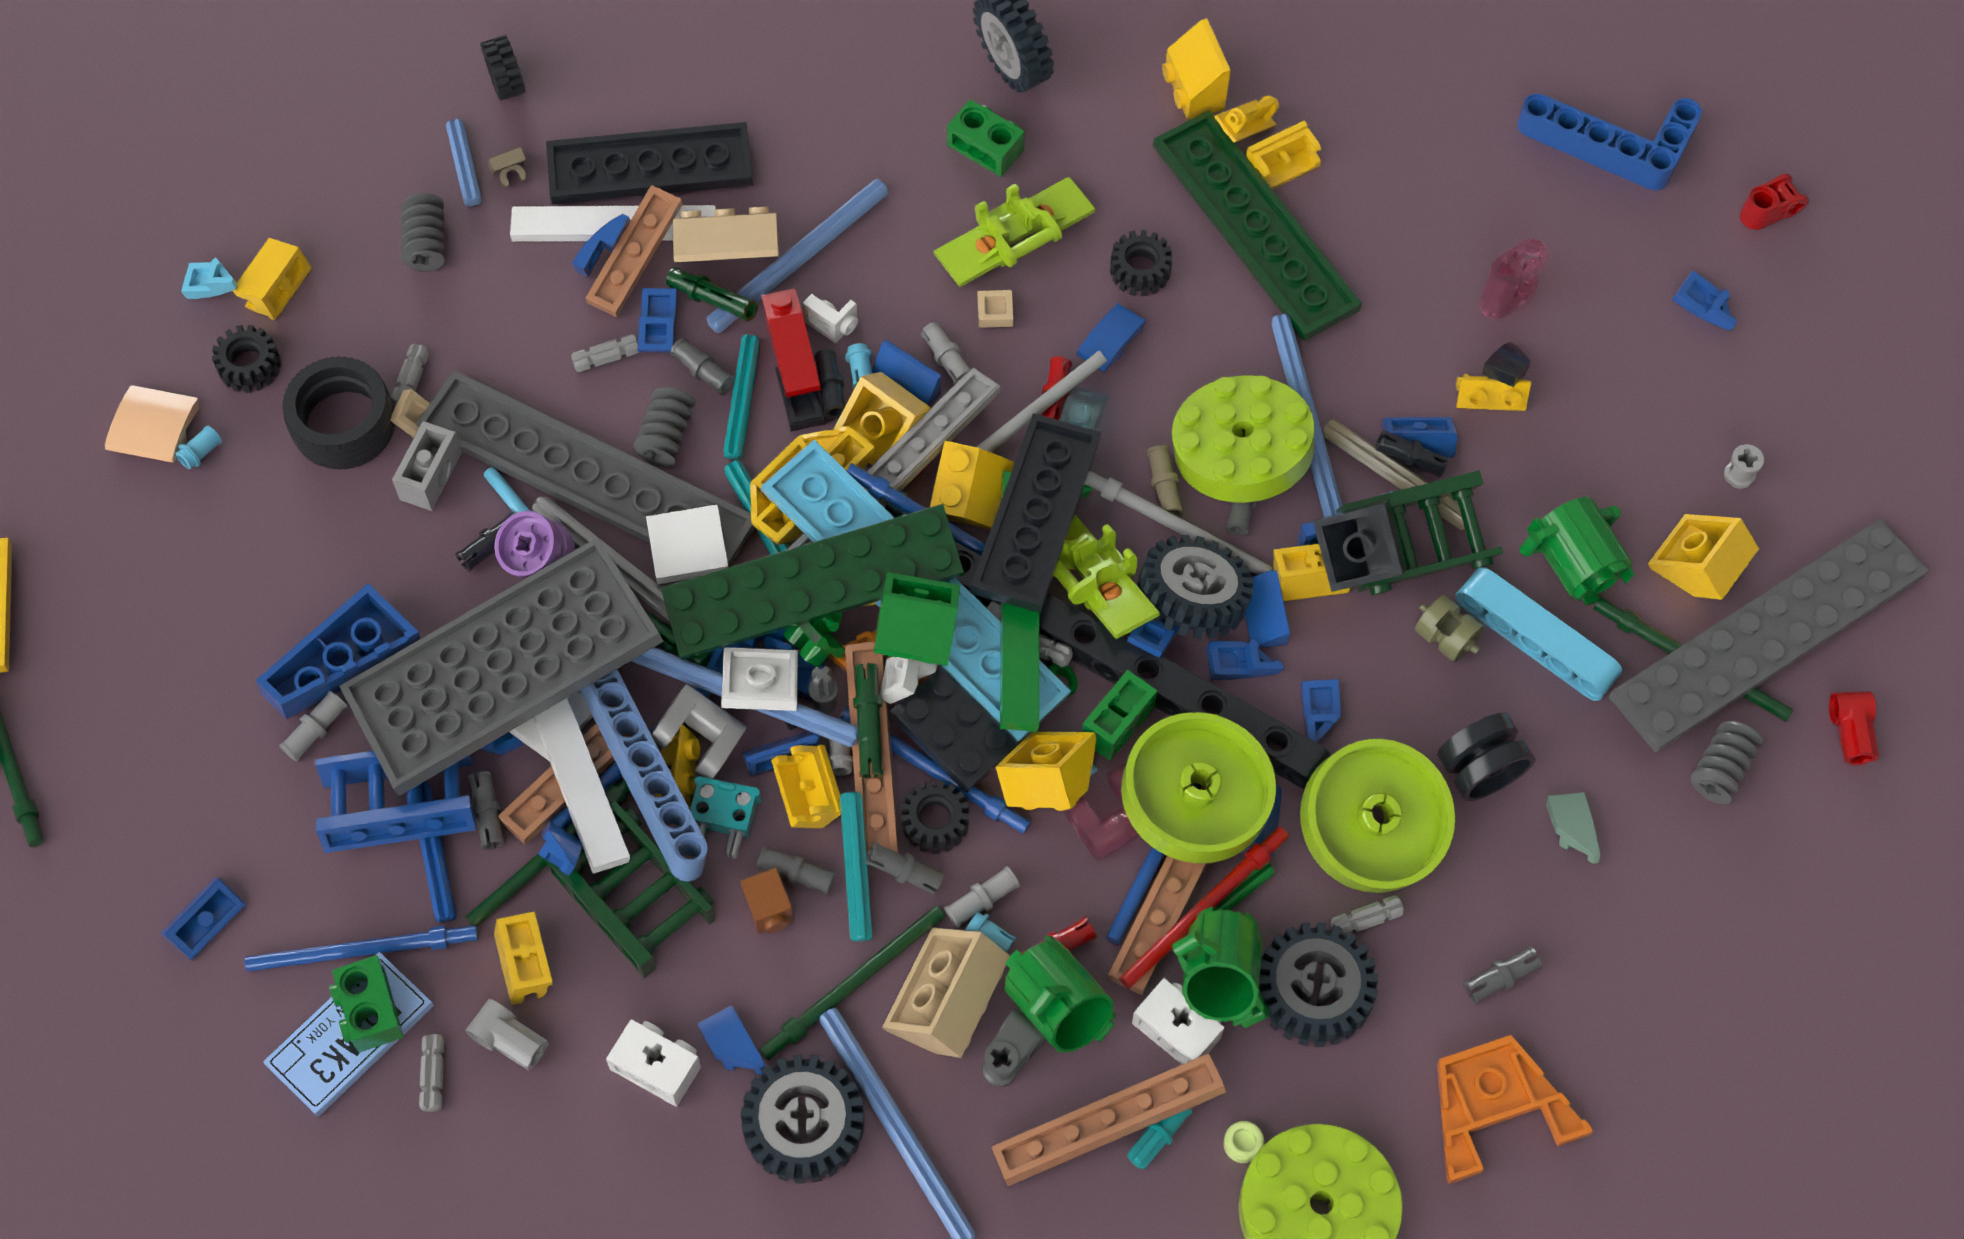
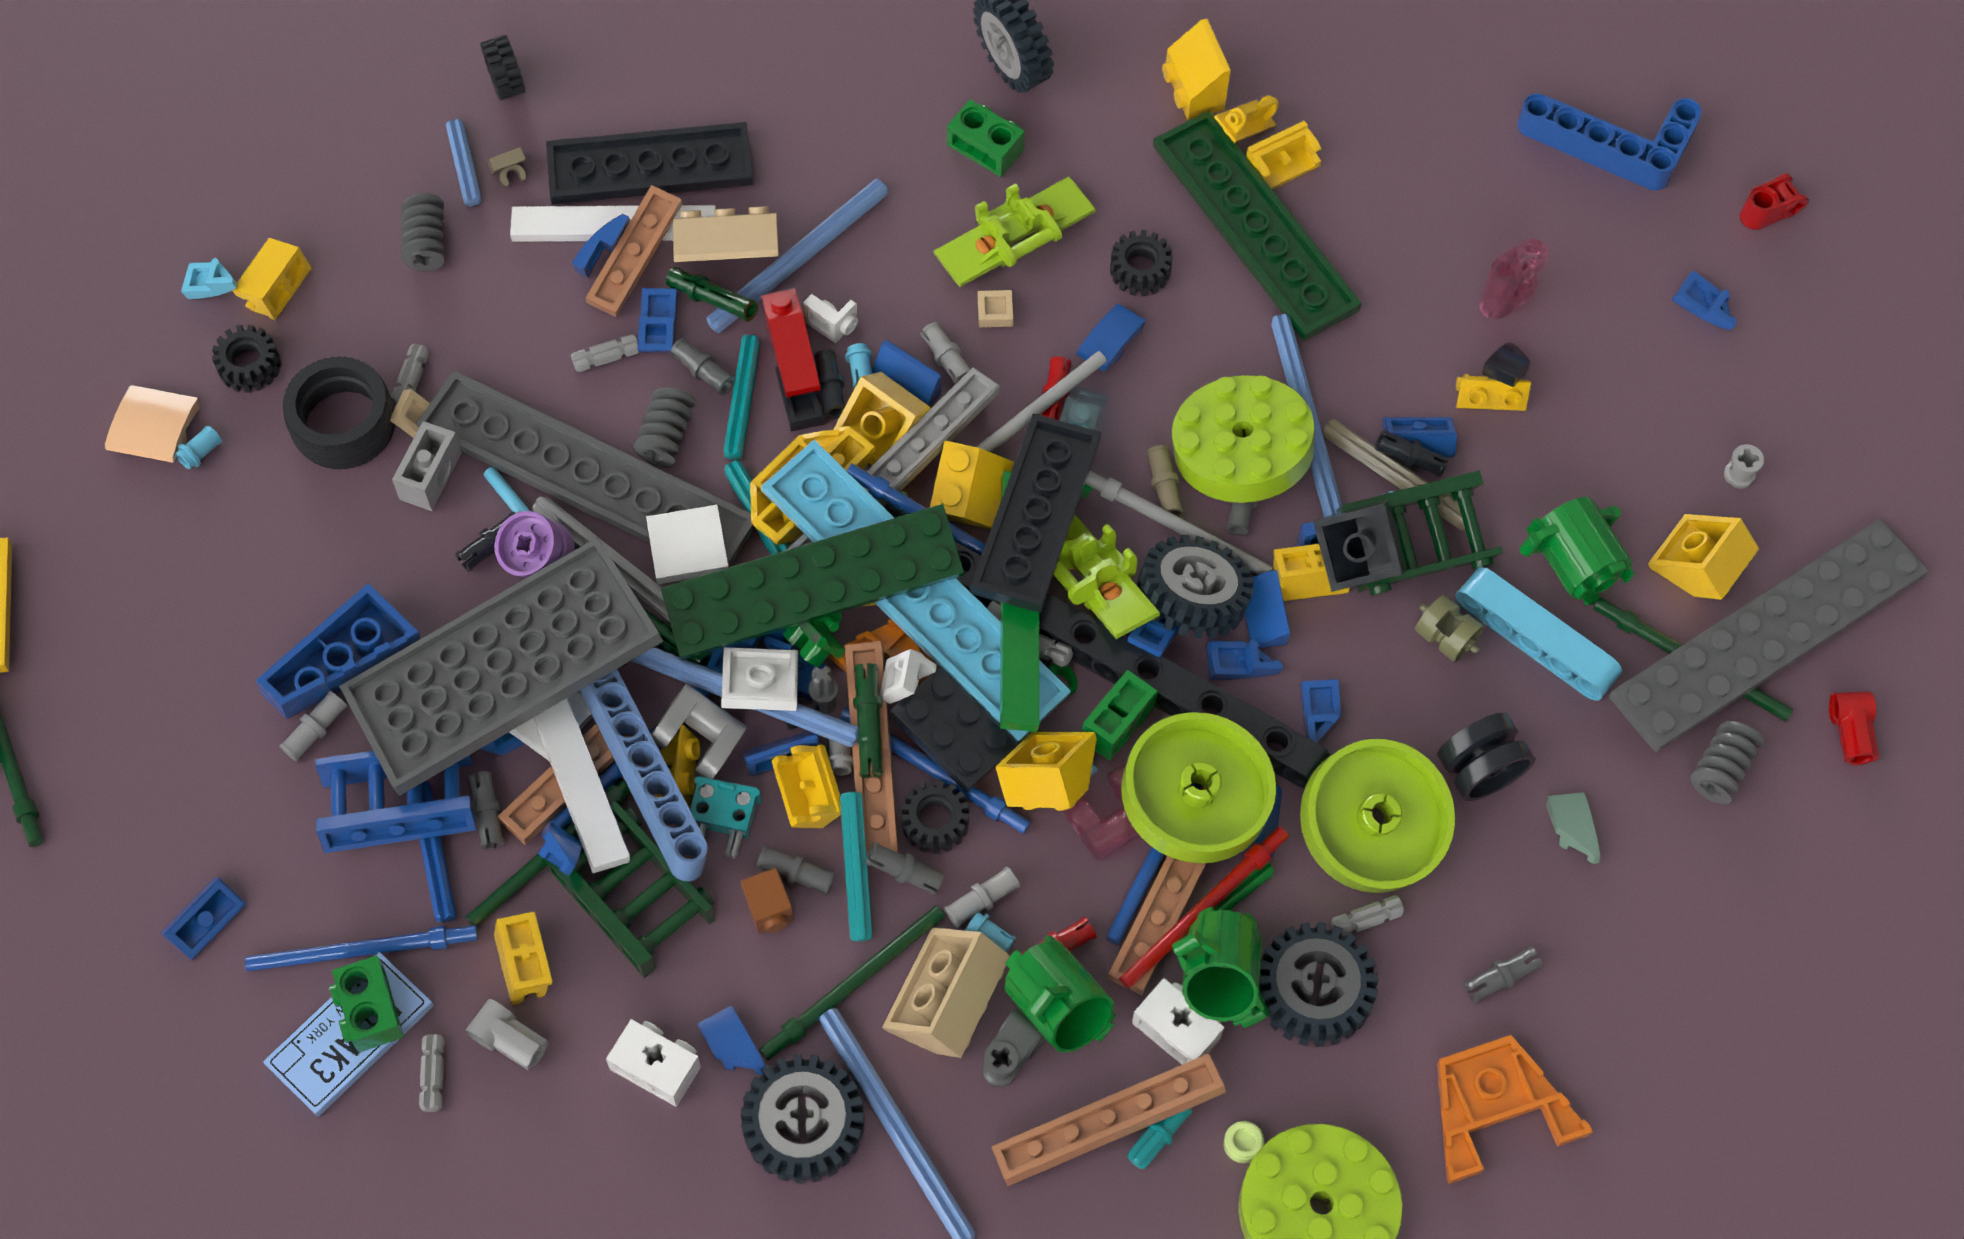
green slope [873,572,960,666] -> none

